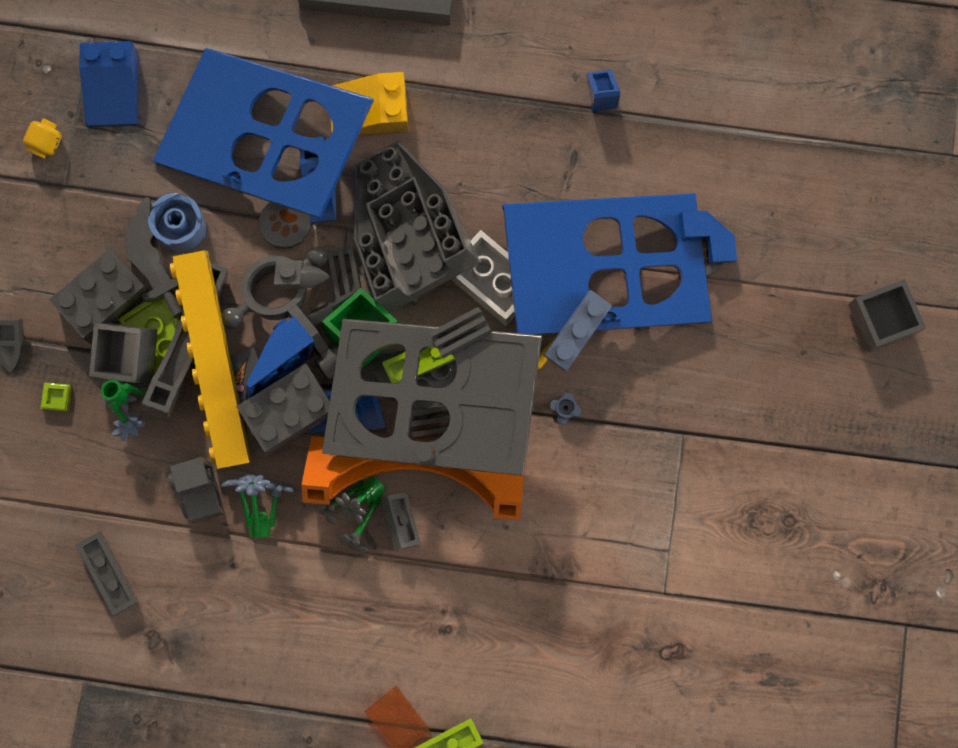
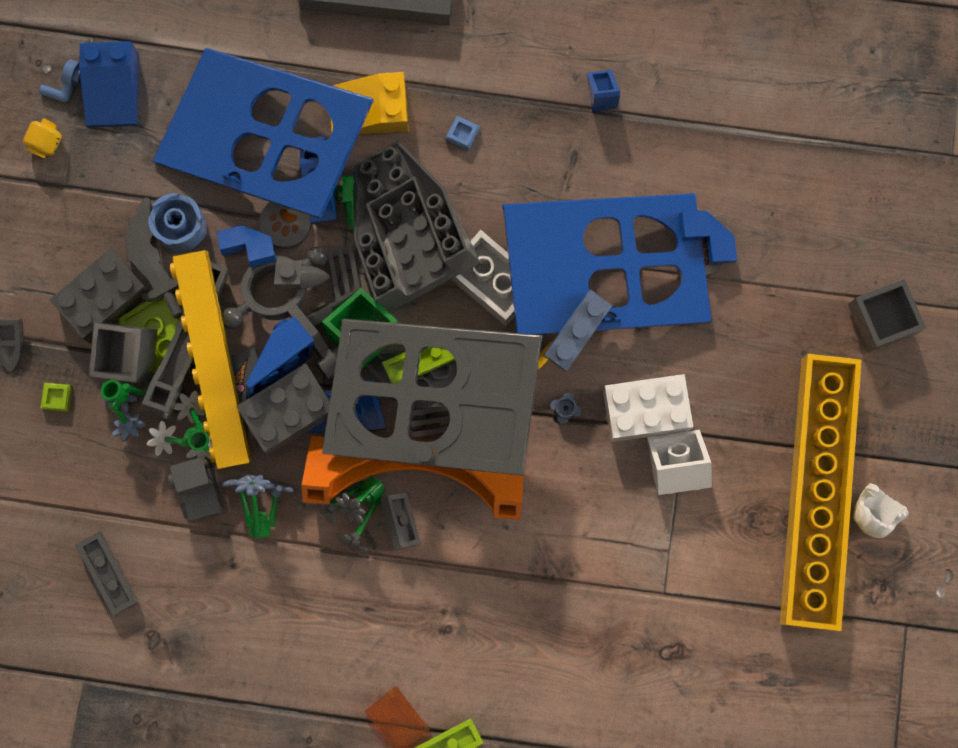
dark grey tile [429,307,492,358] -> none
none -> medium blue plate [39,59,81,103]
none -> white plant [147,391,213,459]
none -> blue tile [217,225,277,268]
none -> green plate [338,176,355,231]
none -> medium blue tile [445,116,480,151]
none -> white brick [603,374,693,442]
none -> white slope [647,430,712,495]
none -> yellow brick [780,354,862,631]
none -> white hair [853,483,909,539]

